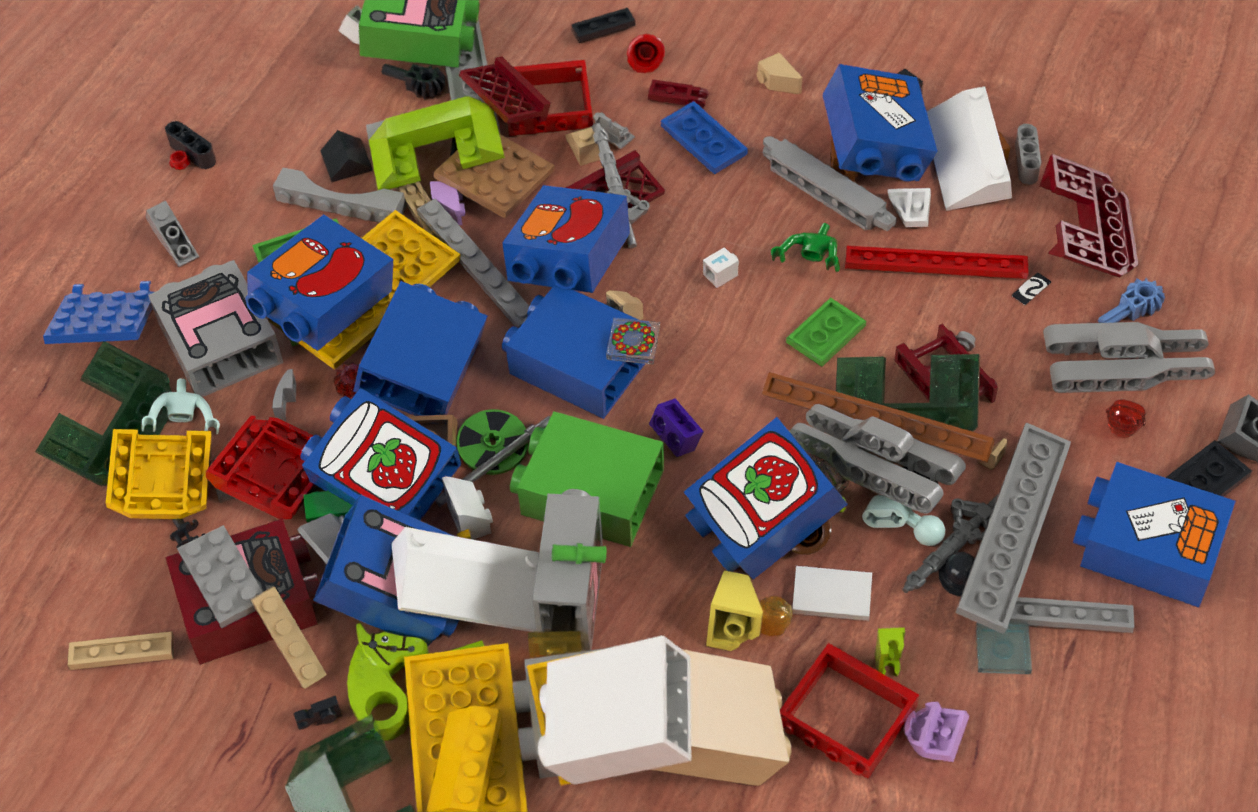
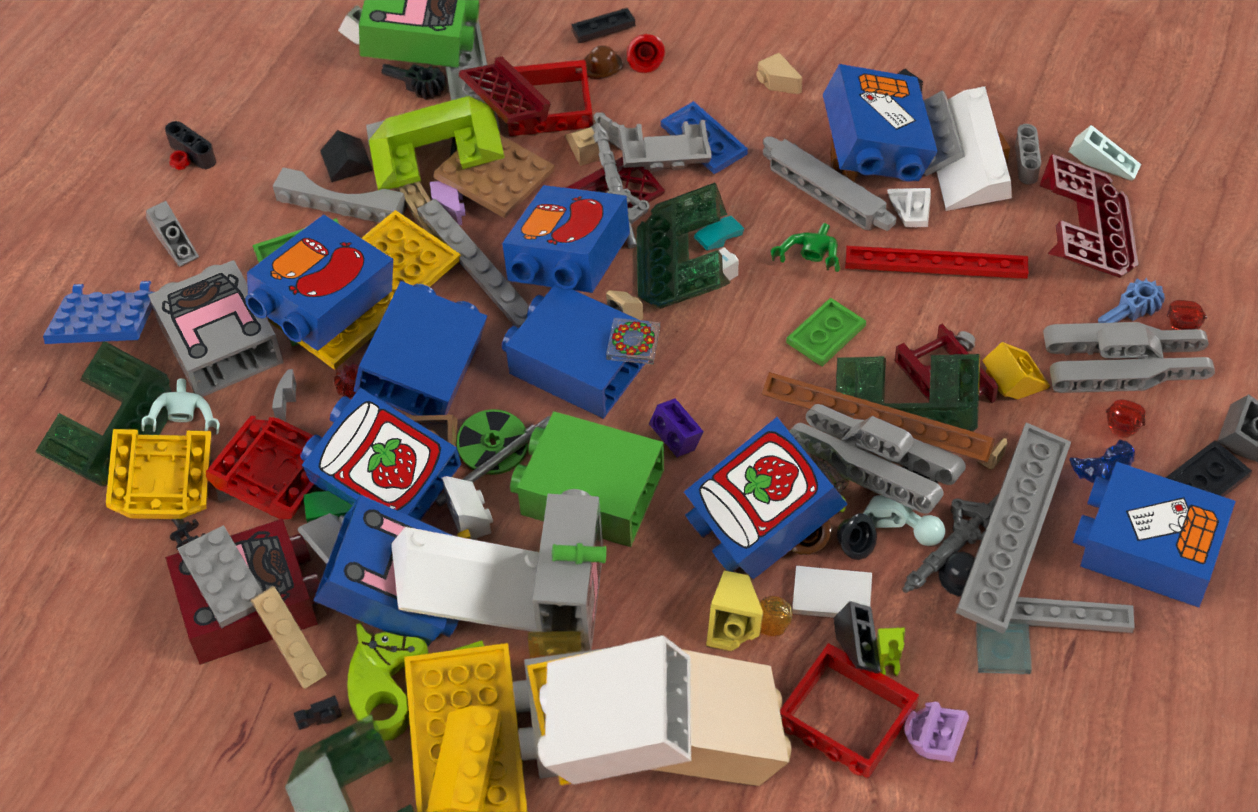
tan plate [68,632,174,670] -> none
dark red hinge [648,79,709,109] -> none
sticker [1012,273,1051,305] -> none
none -> reddish brown hat [584,45,623,78]
none -> light grey bracket [618,120,712,171]
none -> clear green slope [637,182,731,309]
none -> teal slope [694,216,745,251]
none -> black slope [833,601,881,674]
none -> black hat [836,513,877,560]
none -> light grey plate [923,90,965,176]
none -> yellow slope [982,342,1050,400]
none -> light aqua slope [1069,125,1141,181]
none -> clear blue animal [1069,440,1135,483]
none -> clear red hat [1167,300,1207,330]

